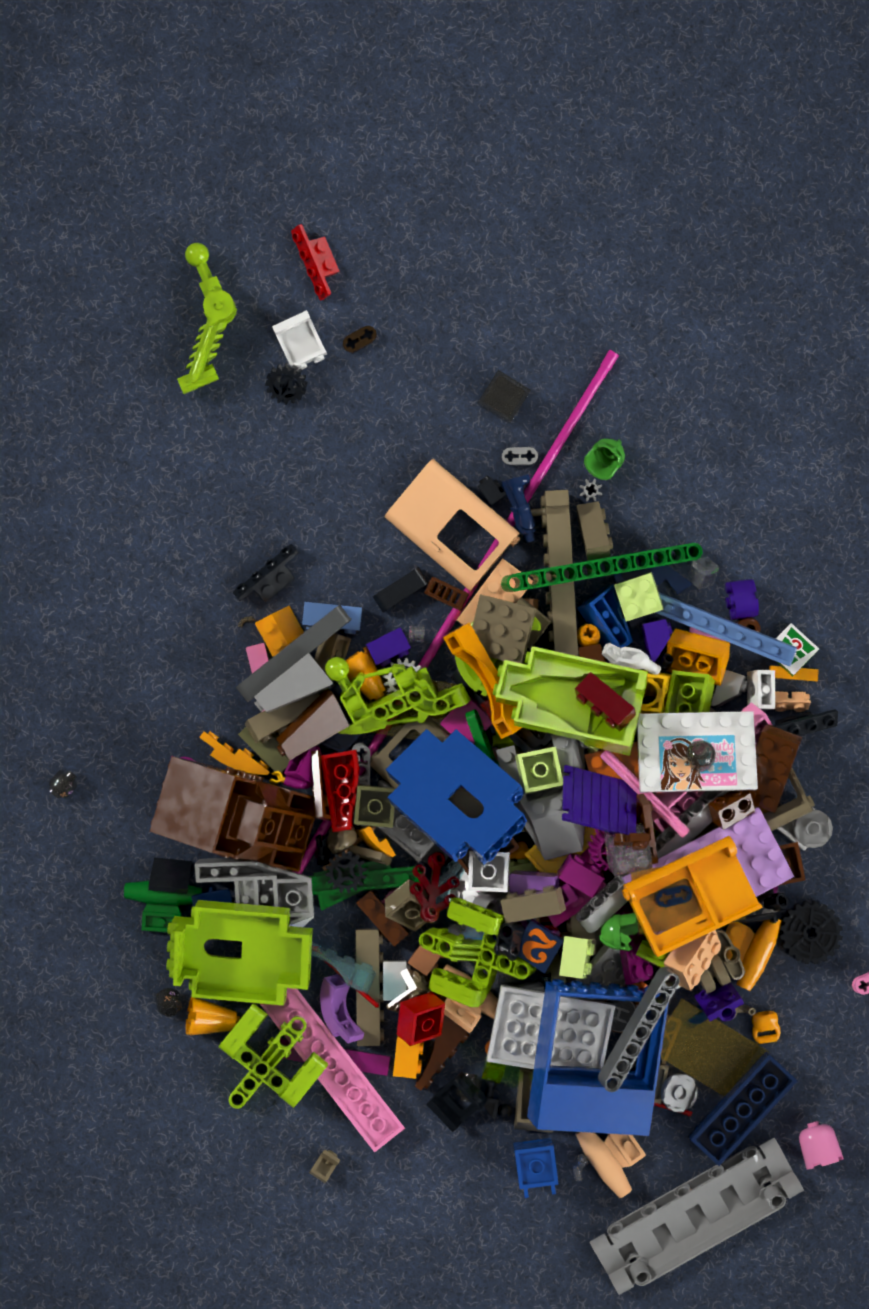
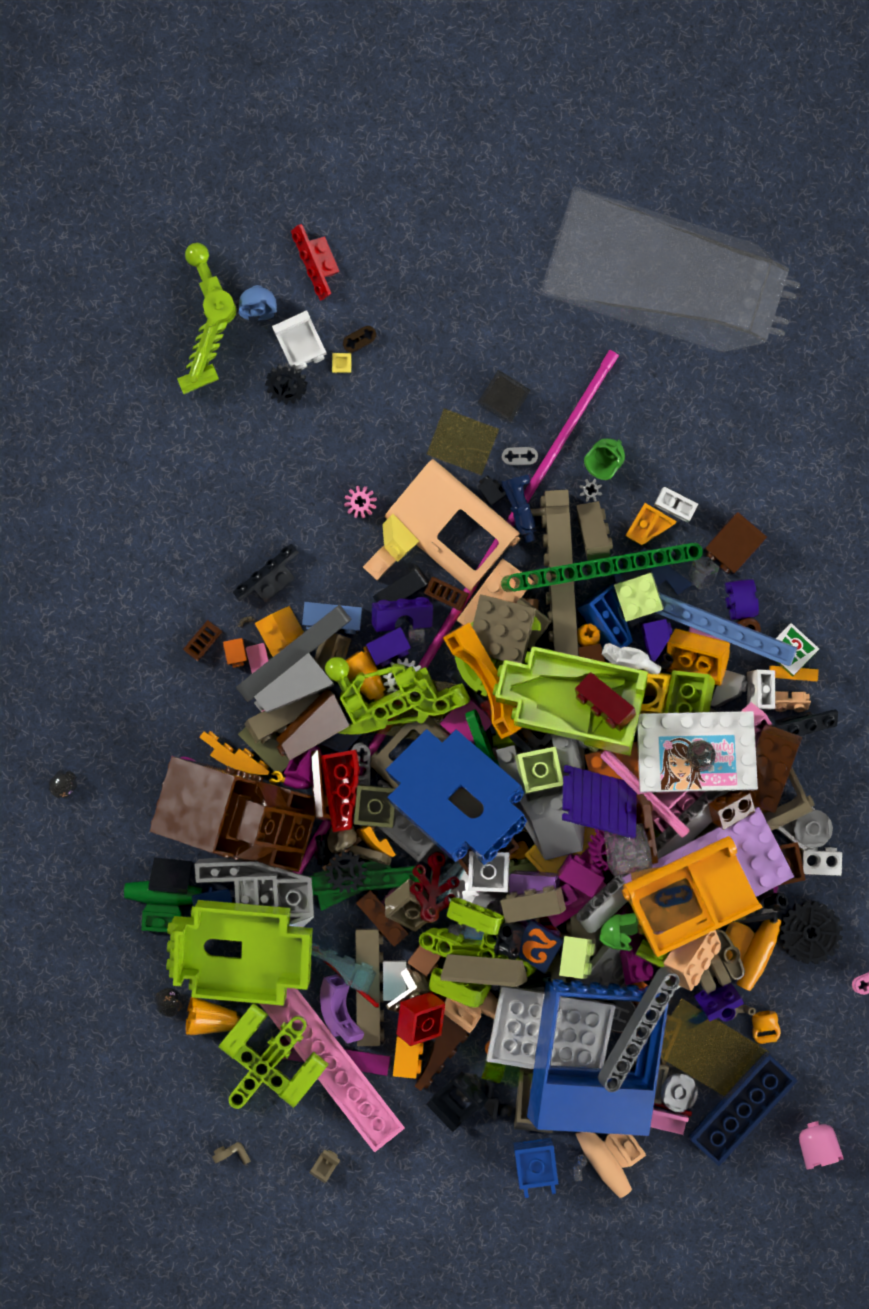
light grey panel [590,1138,804,1295] -> none
reddish brown plate [614,833,650,850] -> none
none -> reddish brown slope [183,620,222,662]
none -> dark tan plate [212,1142,251,1165]
none -> orange brick [223,638,248,668]
none -> medium blue cylinder [238,285,277,320]
none -> light yellow tile [332,353,351,373]
none -> bright pink gear [344,486,377,519]
none -> light nougat slope [363,546,396,581]
none -> dark purple arch [372,597,433,632]
none -> light yellow slope [383,514,419,562]
none -> clear yellow piece [426,408,499,475]
none -> dark tan slope [441,954,527,987]
none -> clear windscreen [539,186,800,353]
none -> light orange wing [625,503,677,546]
none -> bright pink panel [650,1107,689,1135]
none -> white brick [653,487,698,523]
none -> reddish brown slope [704,512,767,574]
none -> white brick [801,847,842,876]

